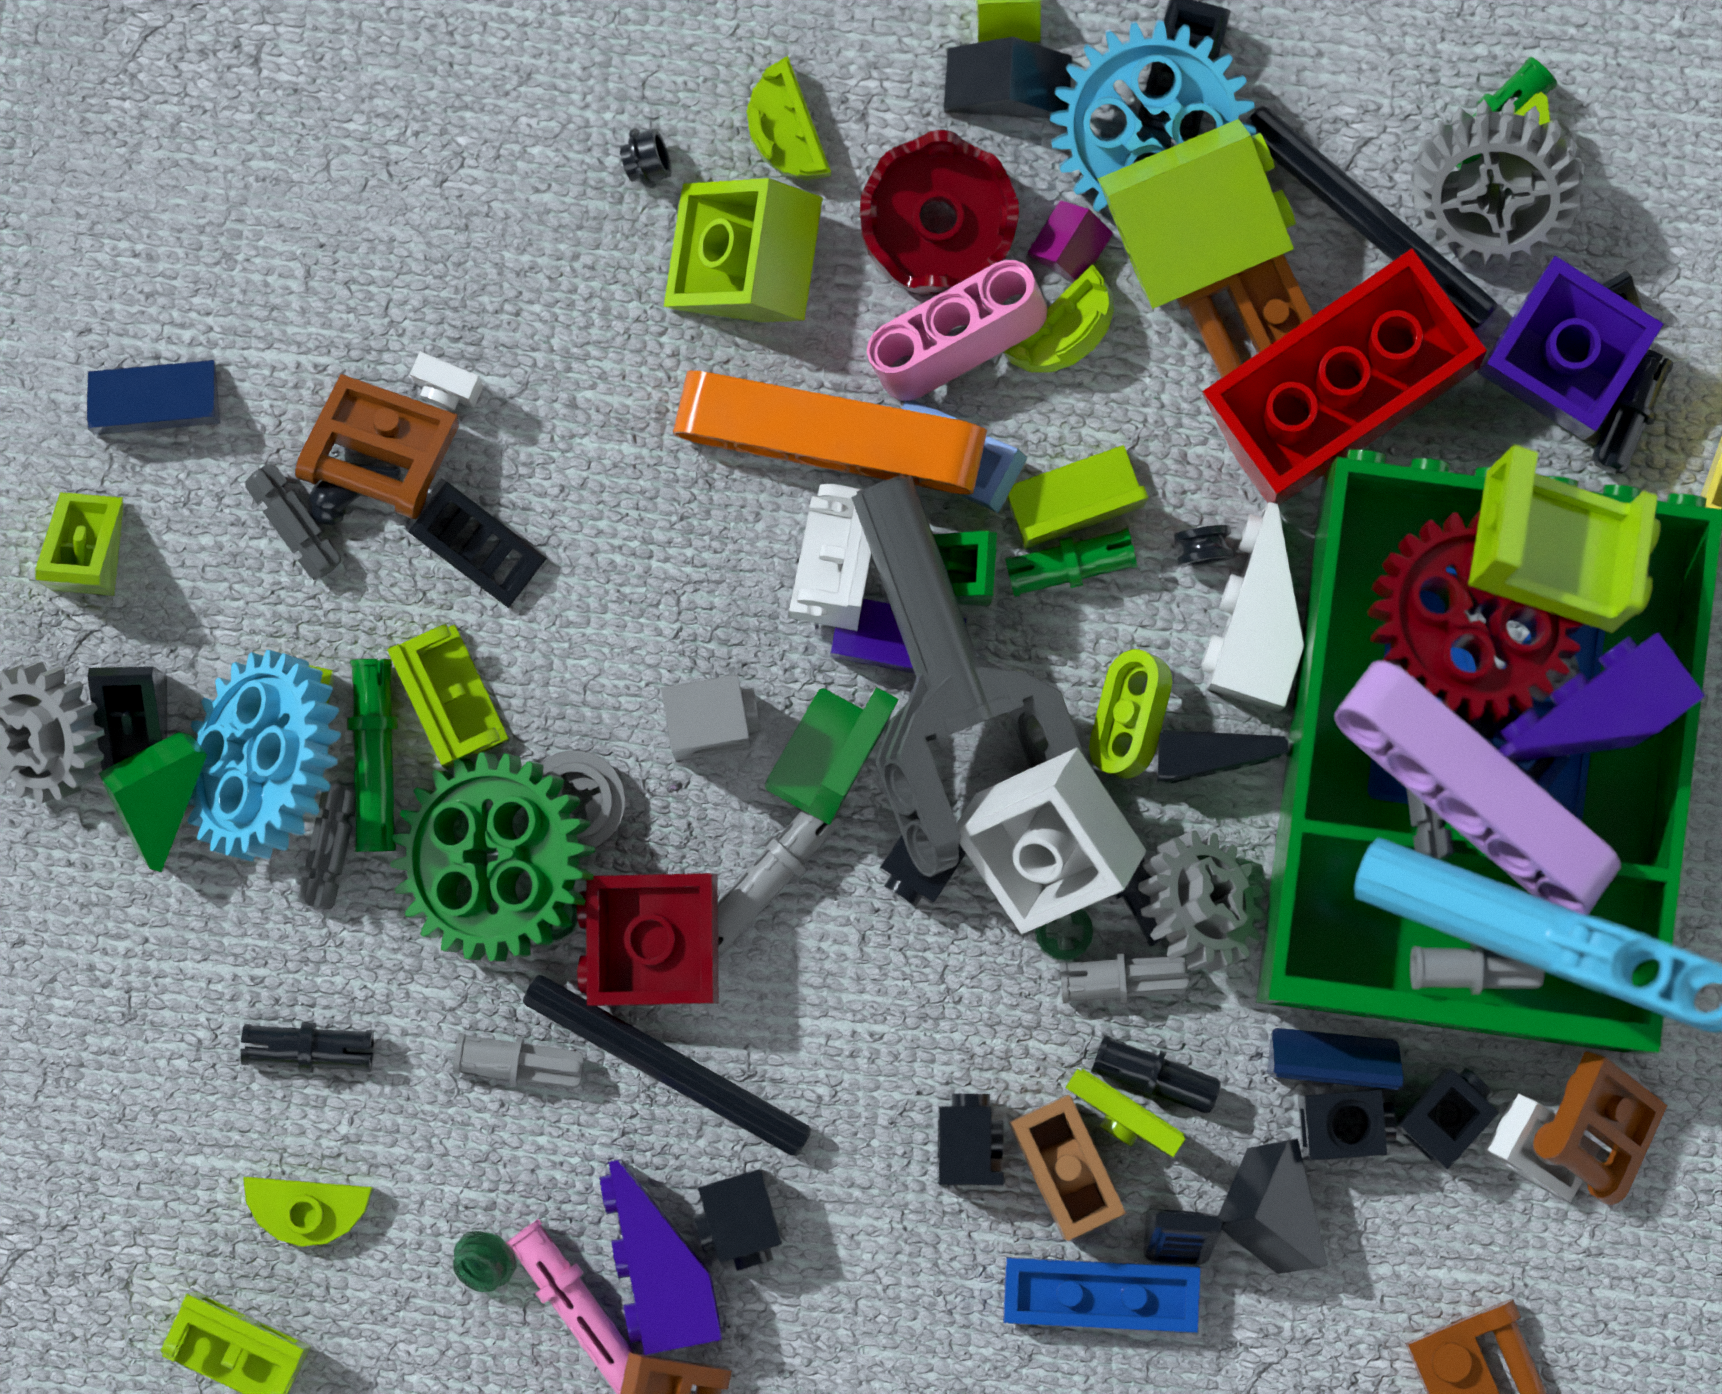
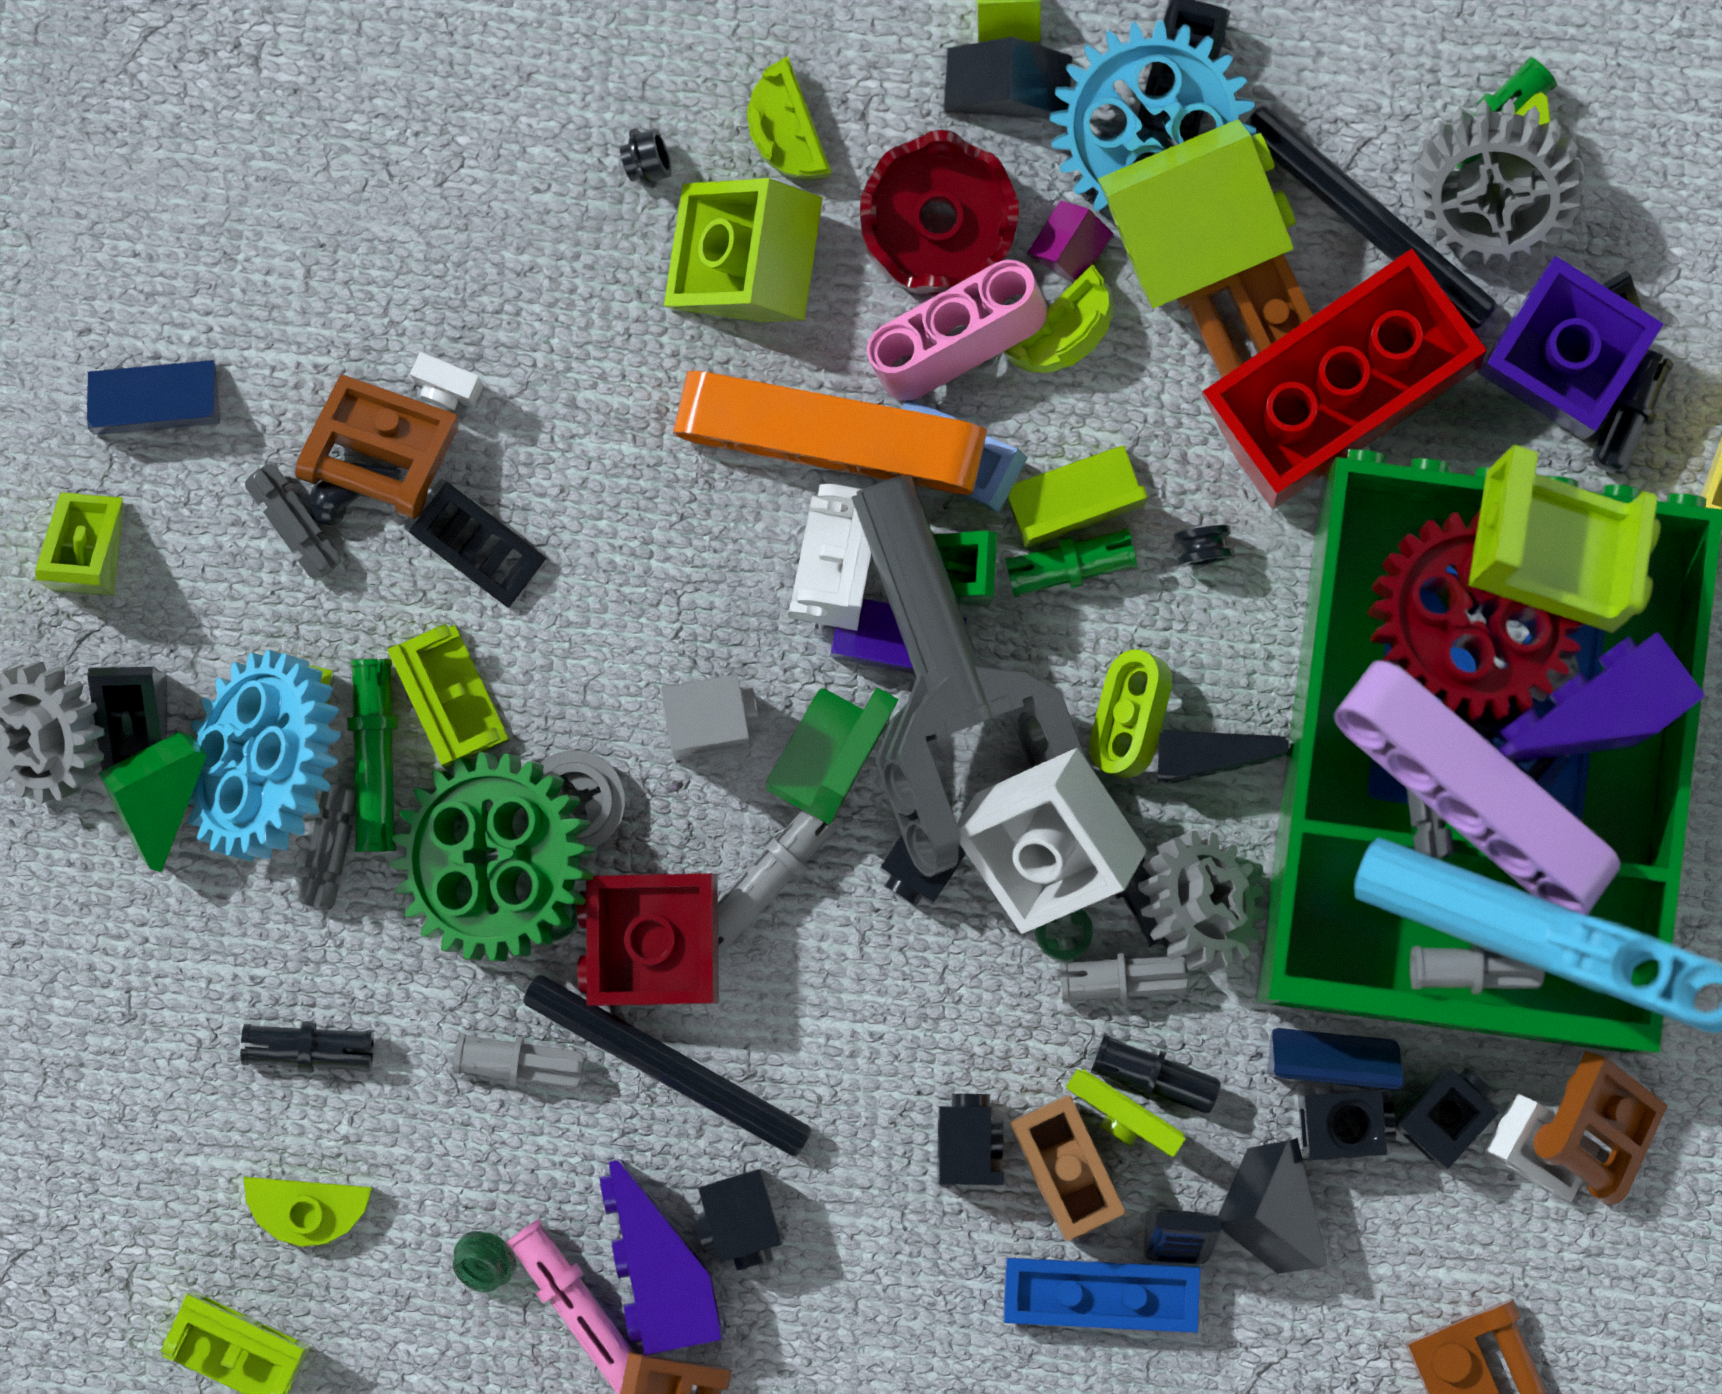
white slope [1200,502,1304,712] -> none

